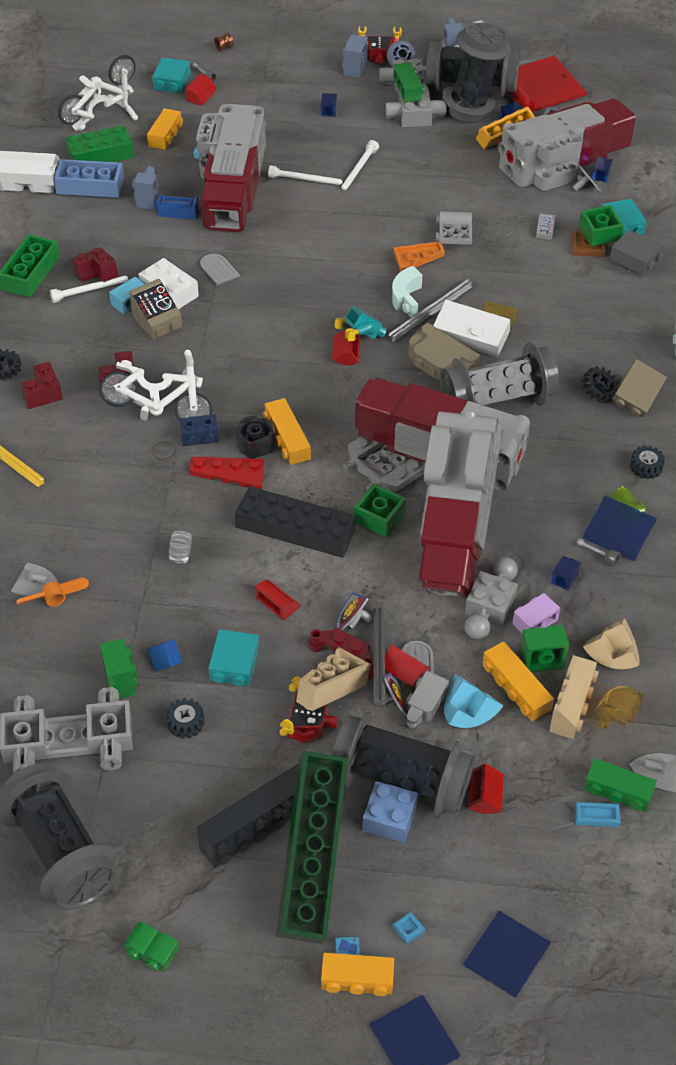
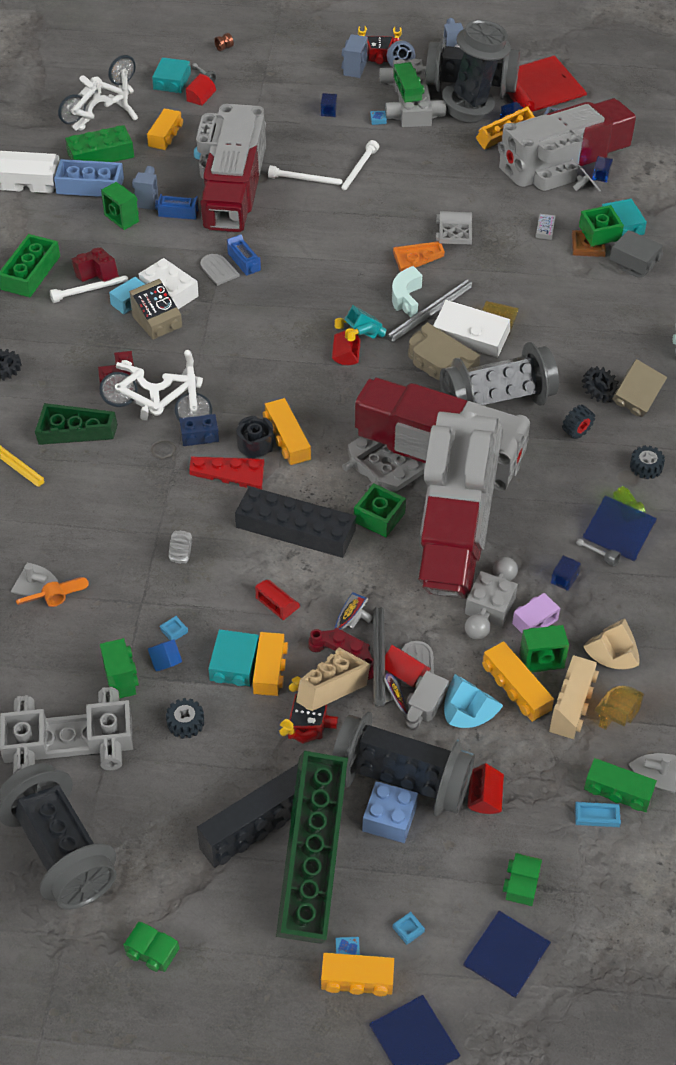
dark red brick [21,362,63,409] -> none
none -> dark green wedge [35,403,118,445]
none -> green brick [101,182,139,230]
none -> dark azure tile [160,616,188,640]
none -> blue window [227,234,261,276]
none -> light orange brick [253,632,288,696]
none -> dark azure tile [370,111,387,125]
none -> green brick [502,853,542,906]
none -> black wheel [562,404,595,439]

